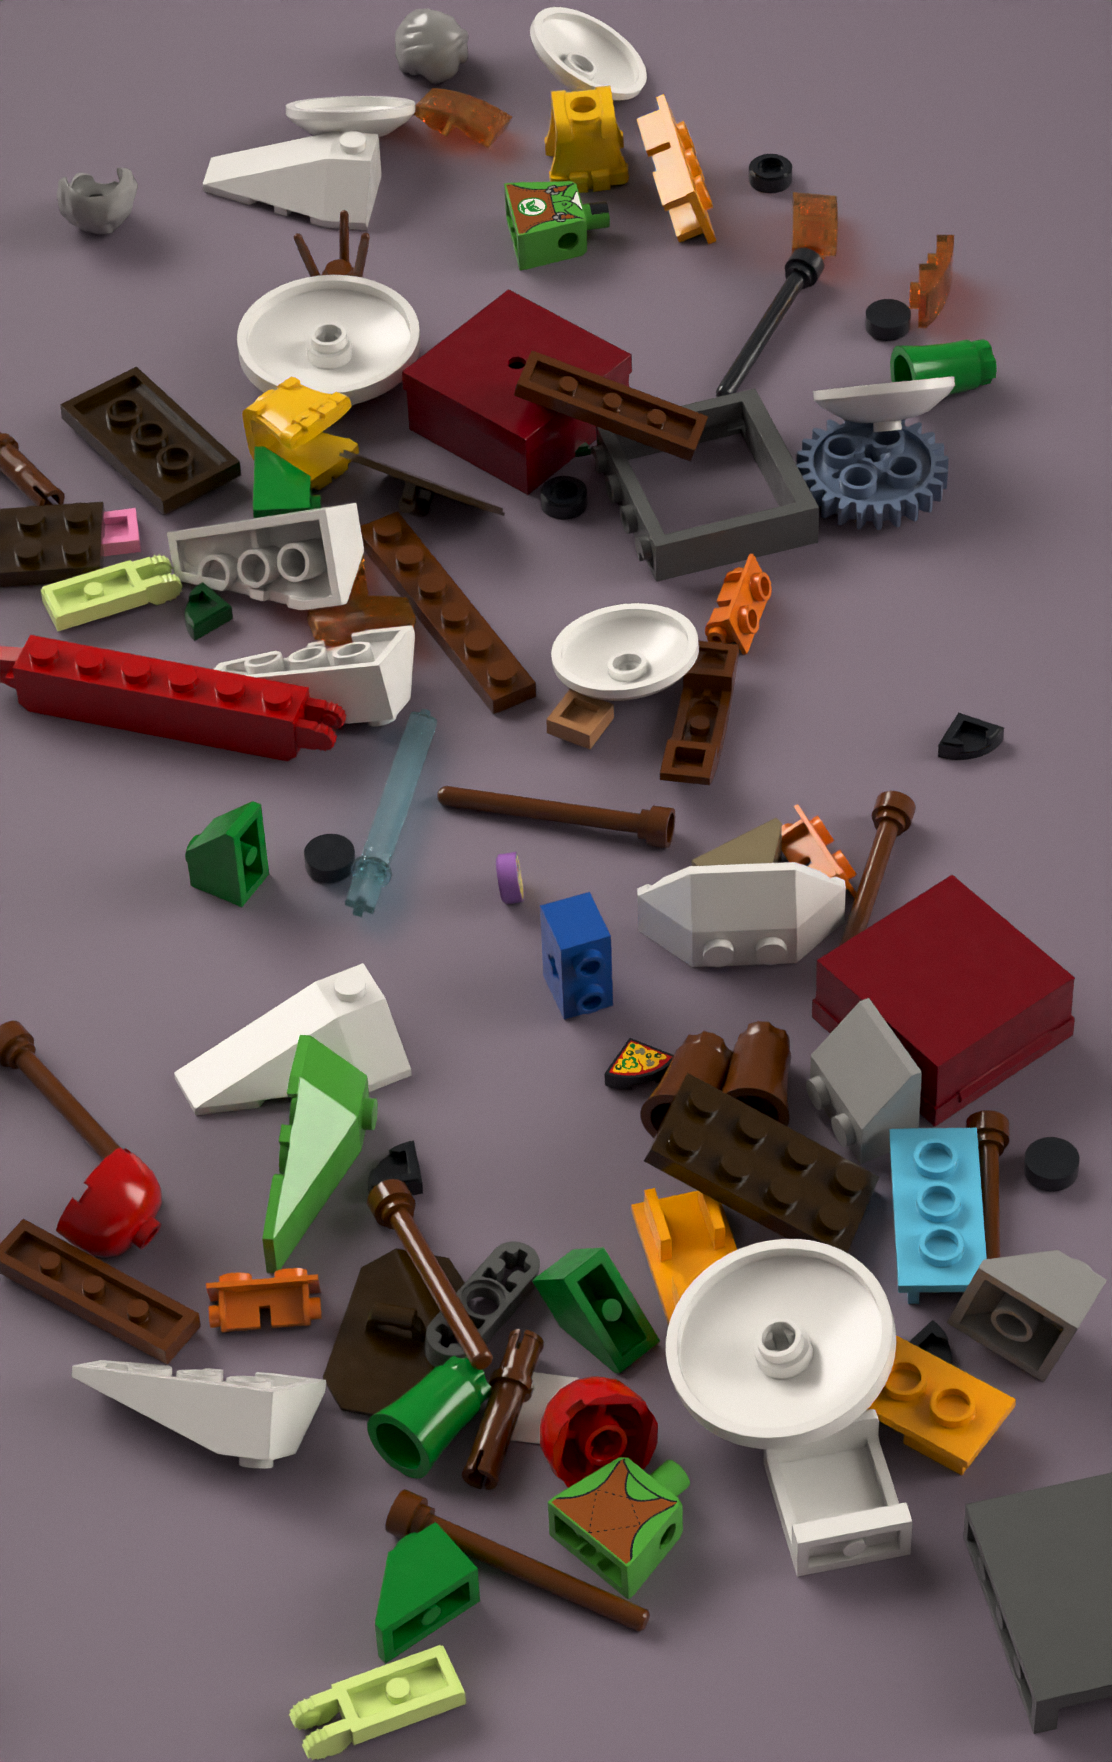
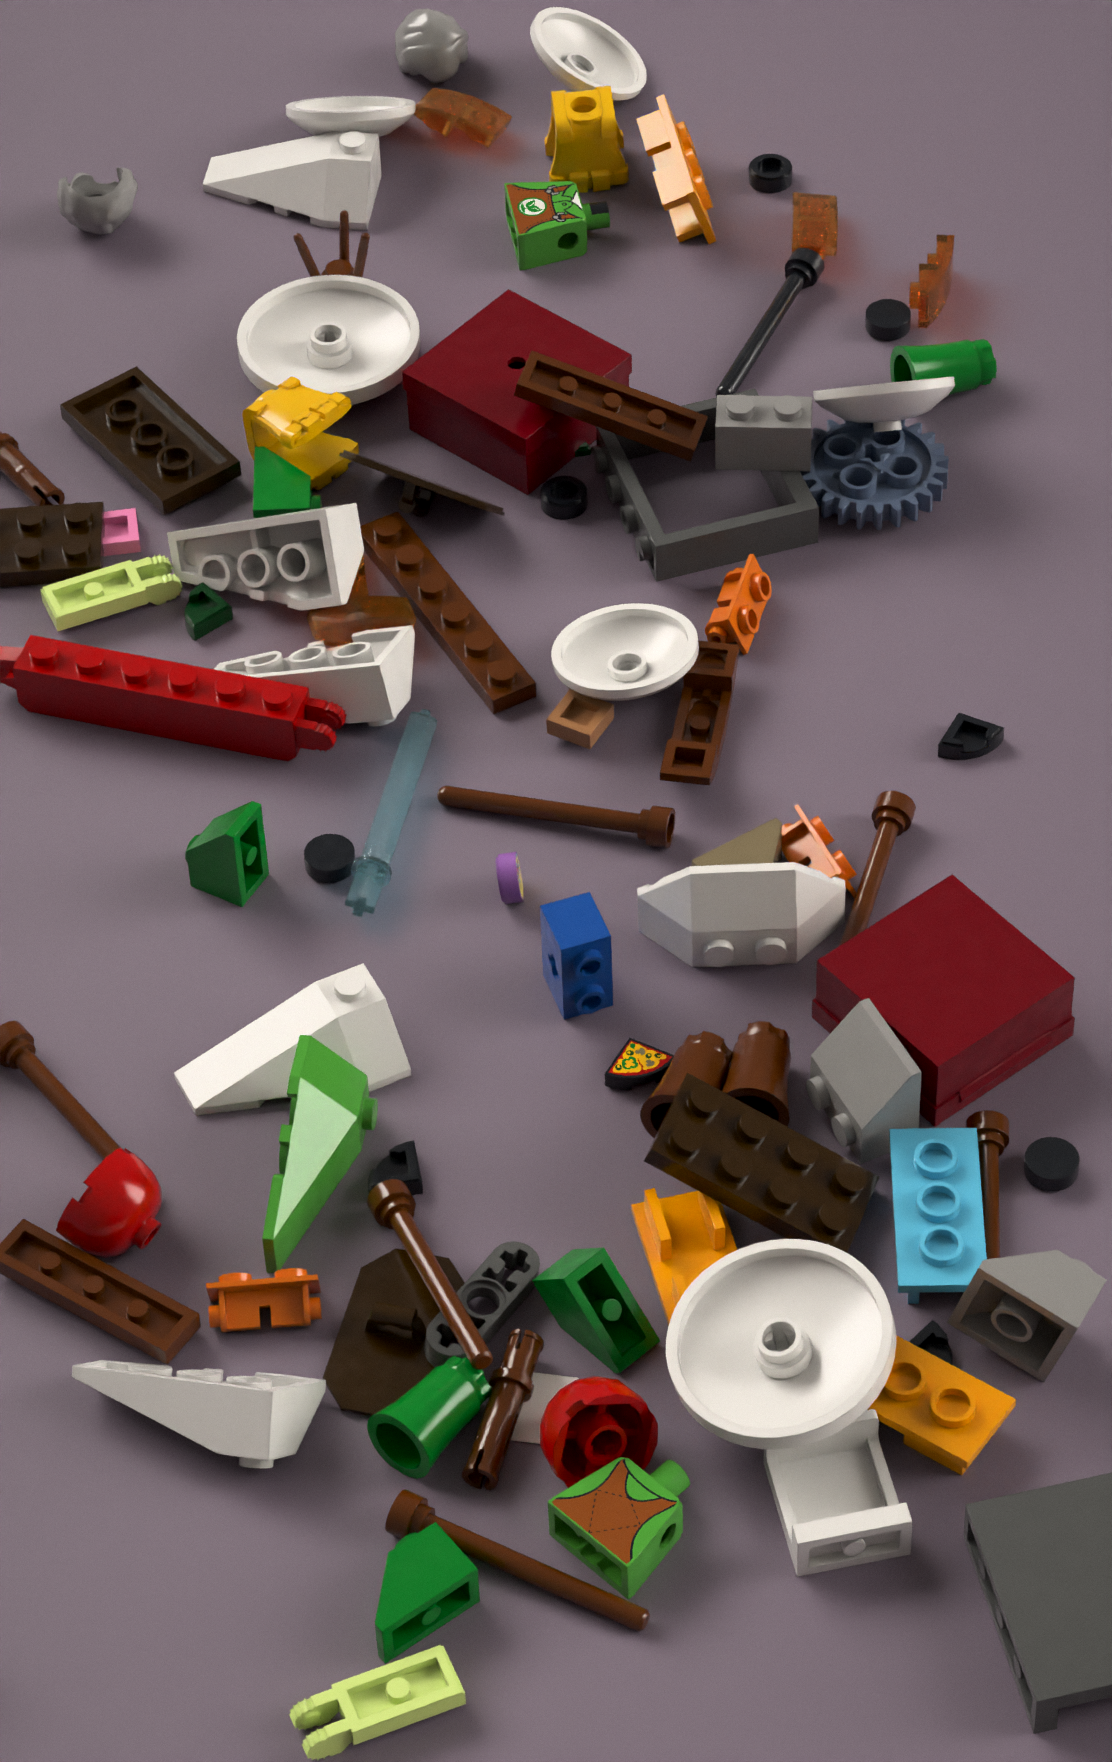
none -> light grey slope [715,394,813,471]

